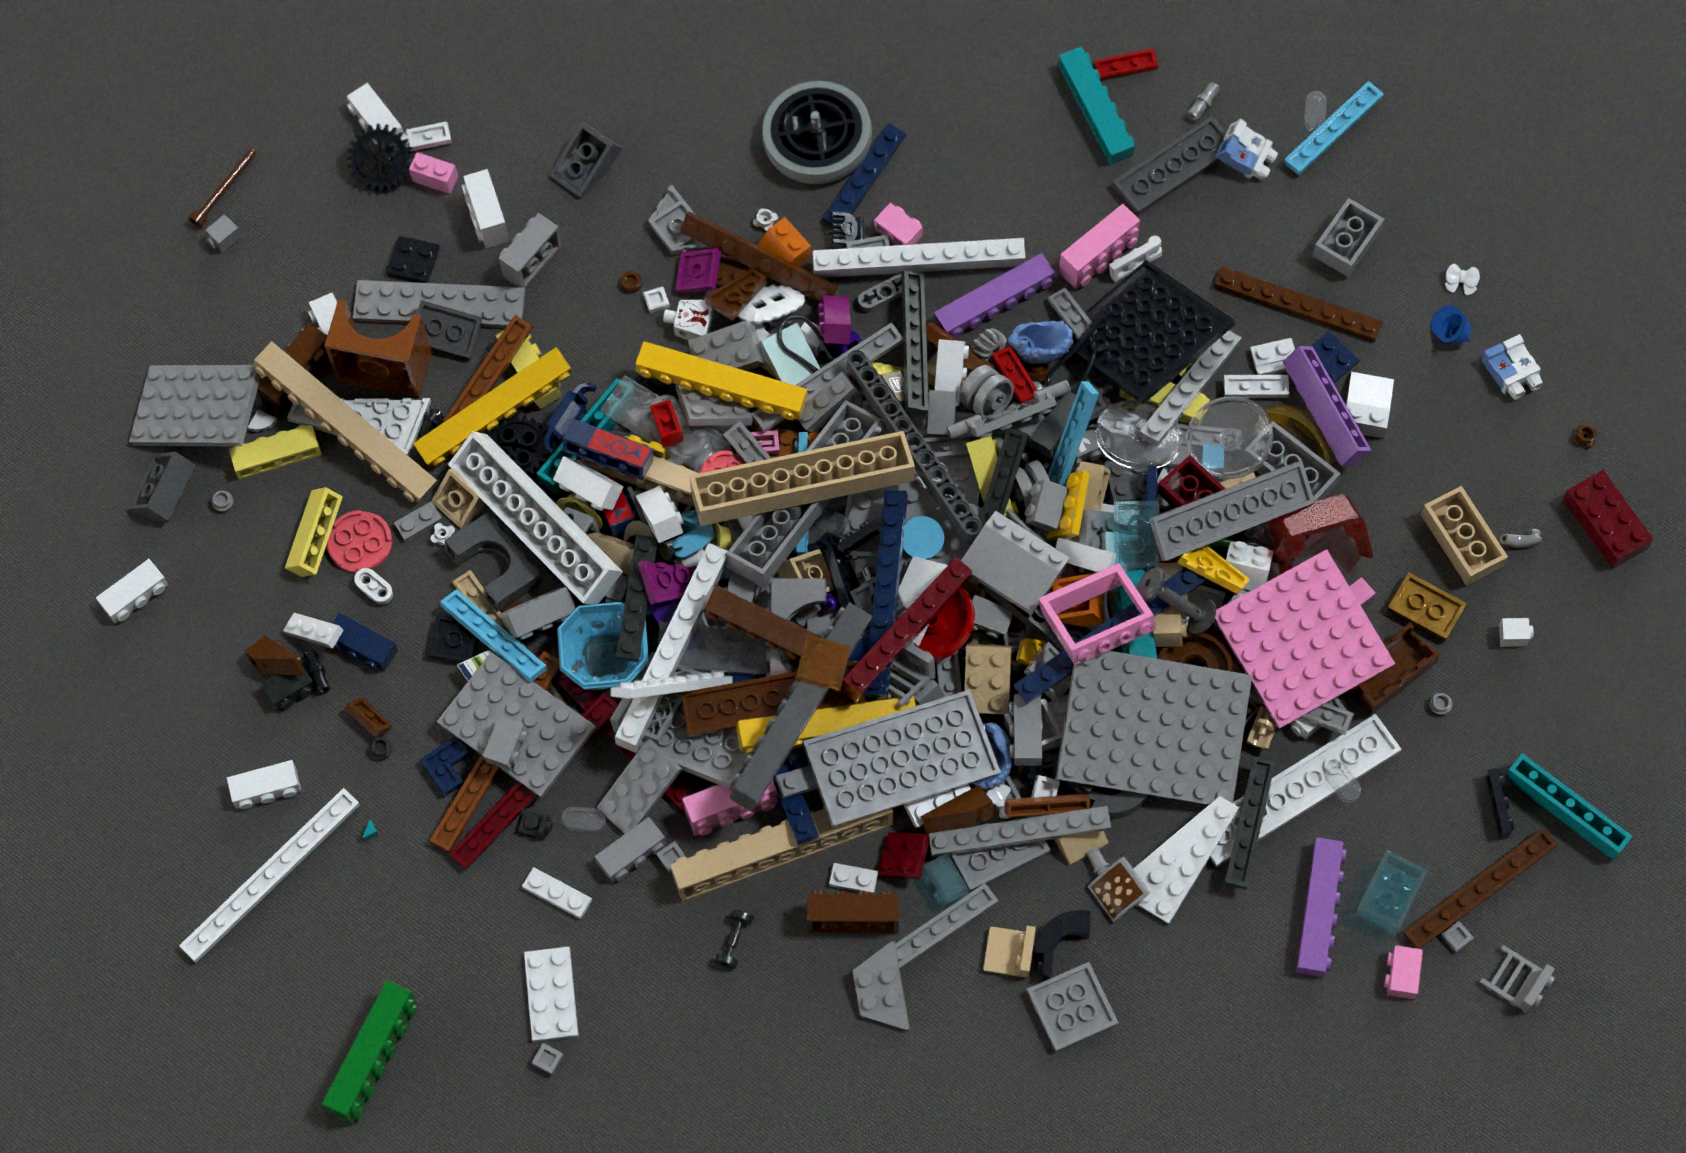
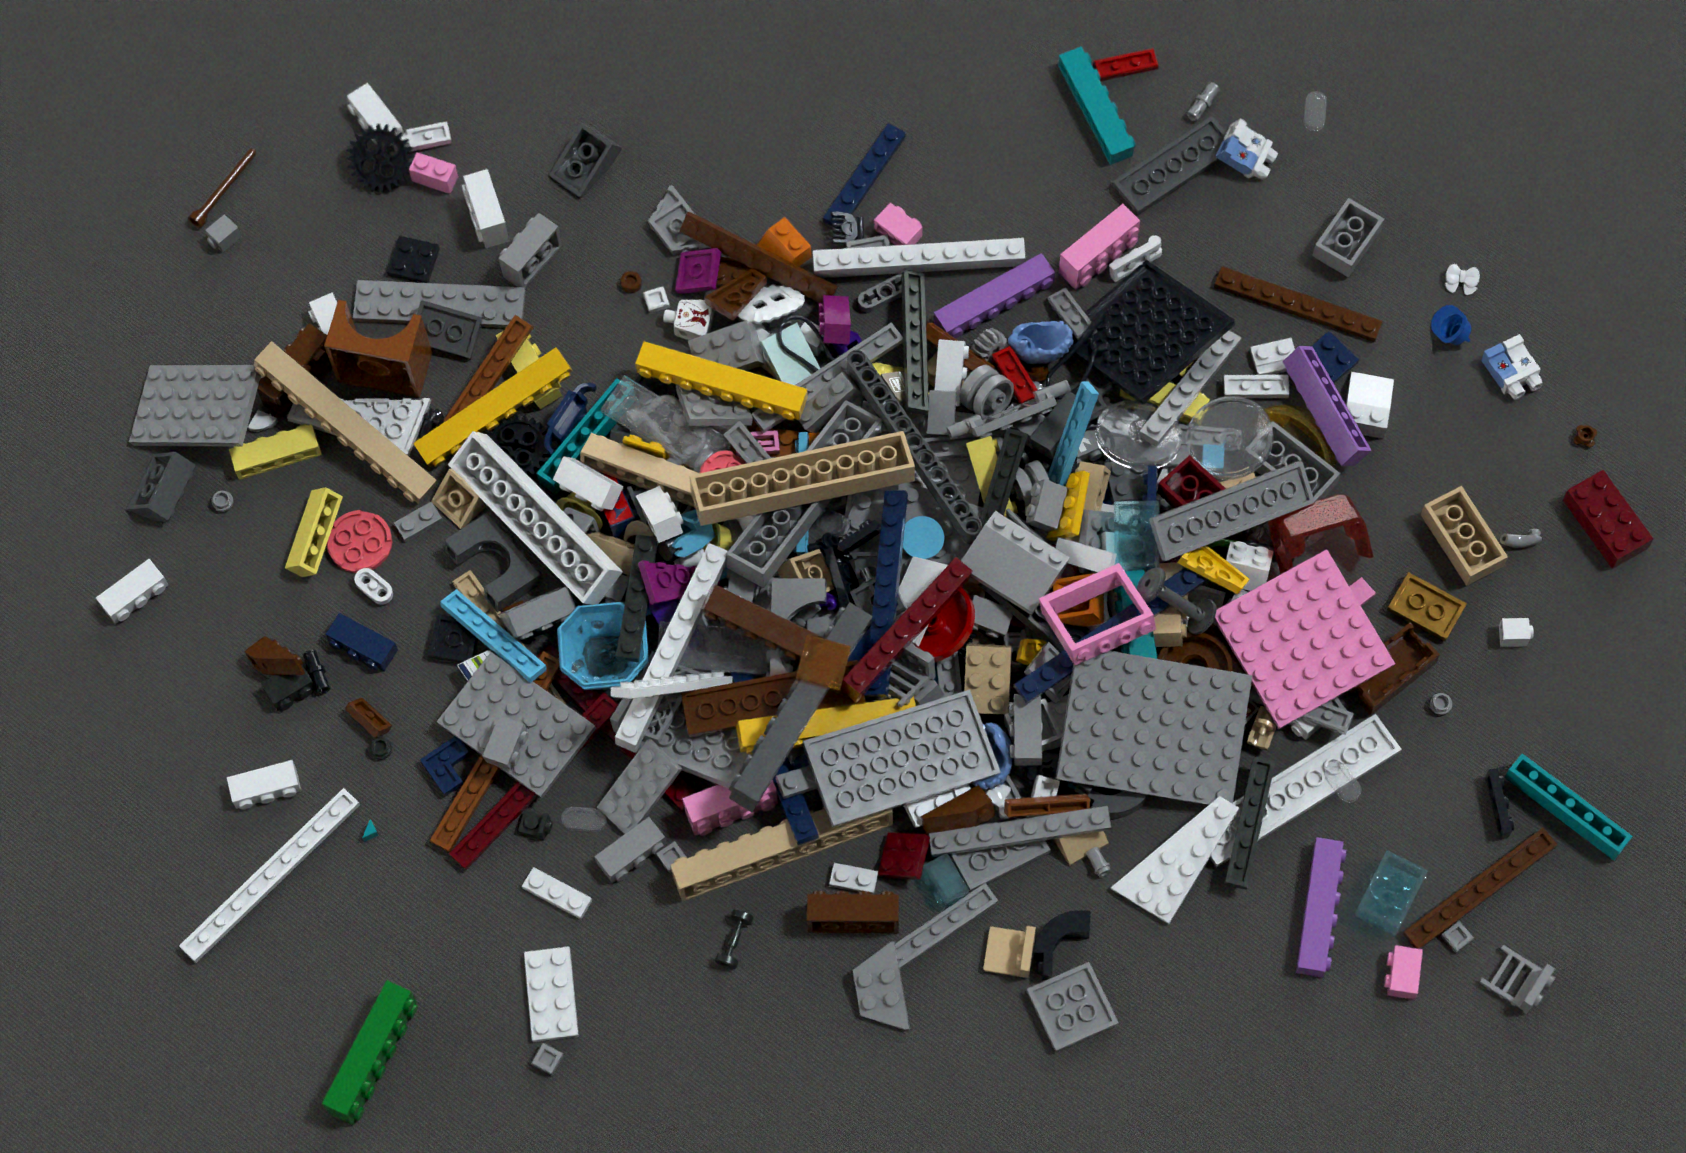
white plate [283,613,343,649] -> none
white plate [431,523,455,545] -> none
dark blue brick [563,419,654,481] -> none
red slope [650,400,684,447] -> none
white plate [753,209,778,231] -> none
black wheel [762,81,872,184] -> none
slope [1087,857,1150,922] -> none
medium azure plate [1284,81,1384,176] -> none

